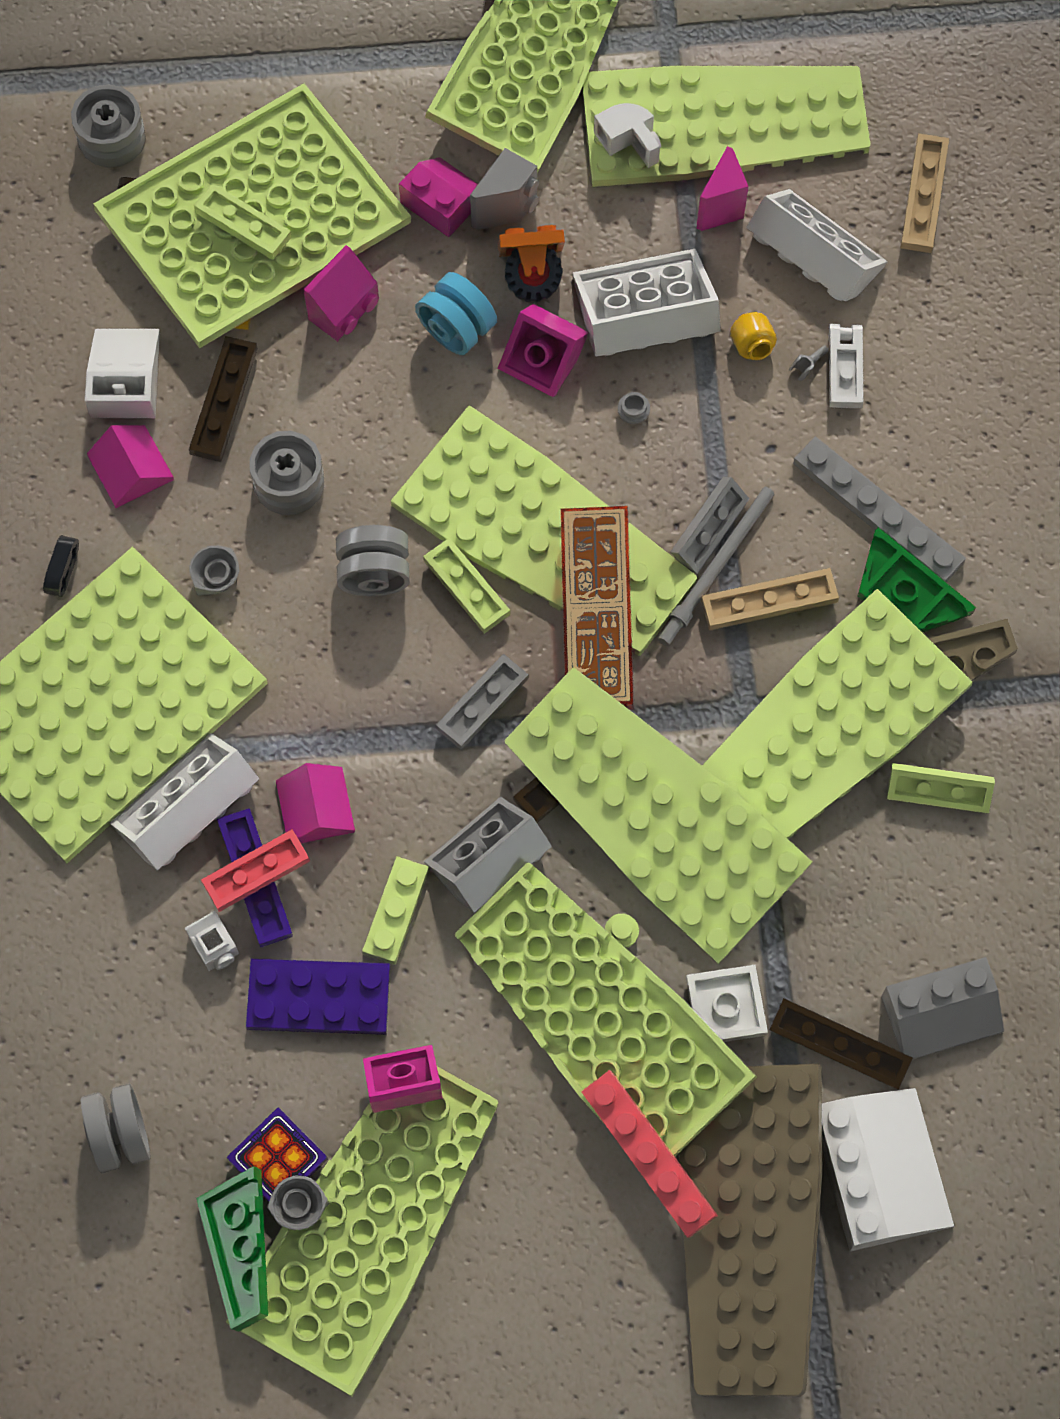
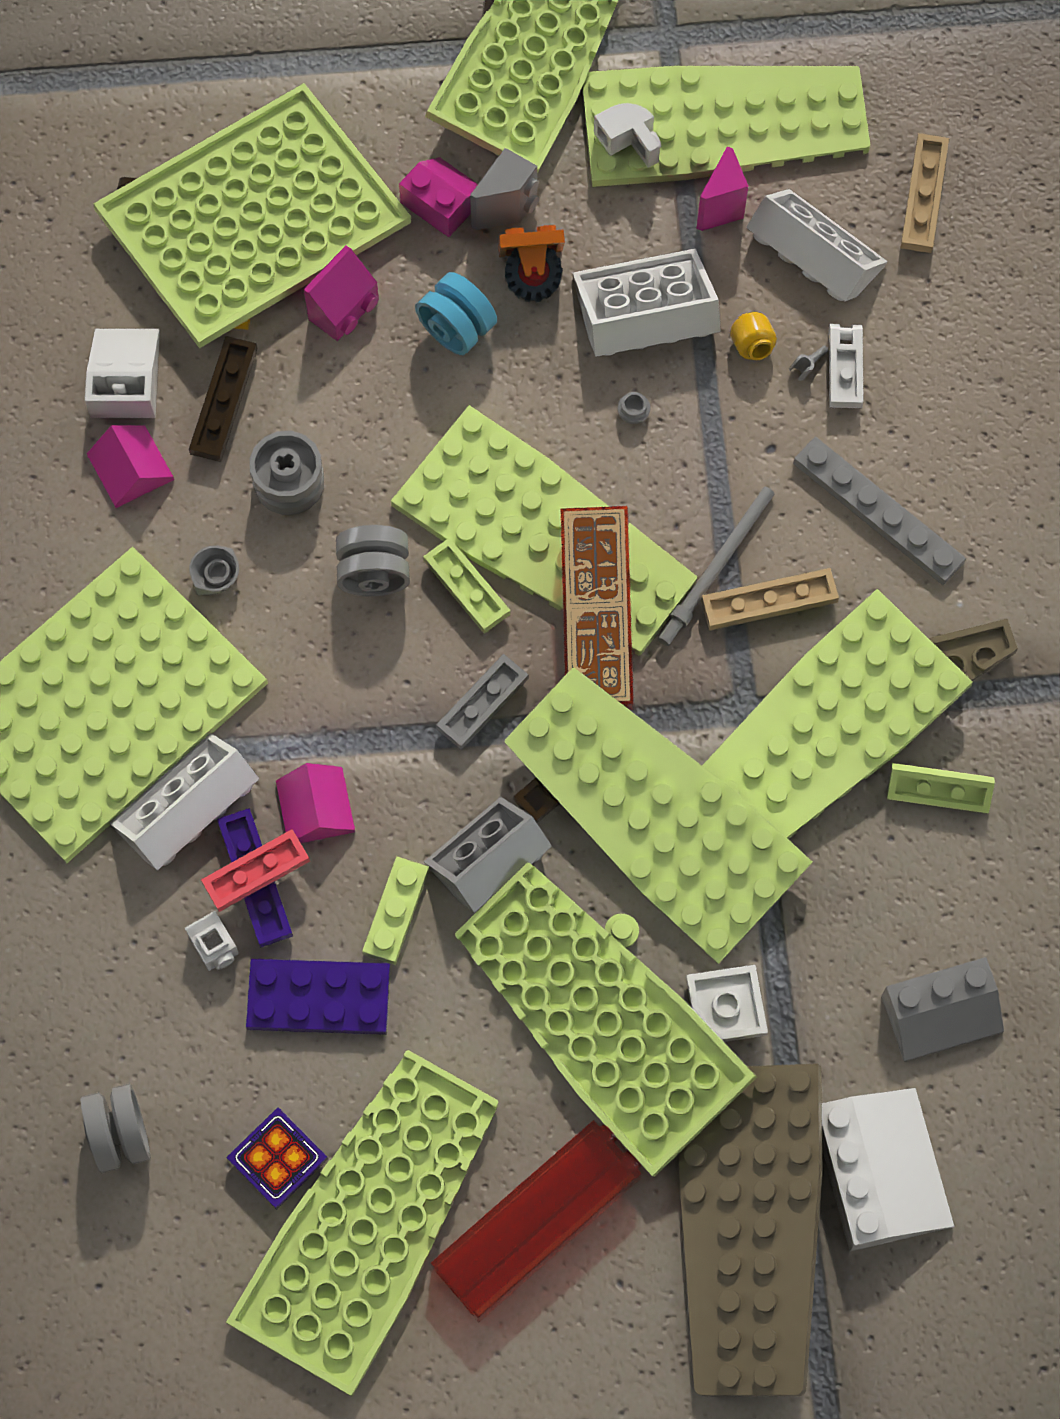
black beam [43,535,79,597] -> none
light grey wheel [71,84,146,168] -> none
yellowish green plate [194,183,291,260] -> none
green wing [196,1166,268,1332] -> none
light grey hat [268,1175,329,1230] -> none
dark pink slope [363,1045,443,1113] -> none
dark pink slope [497,304,589,397] -> none
coral plate [581,1070,718,1238] -> none
light grey plate [670,476,750,574] -> none
dark brown plate [769,998,913,1090] -> none
green wing [857,527,976,633] -> none
none -> clear red brick [431,1120,641,1323]

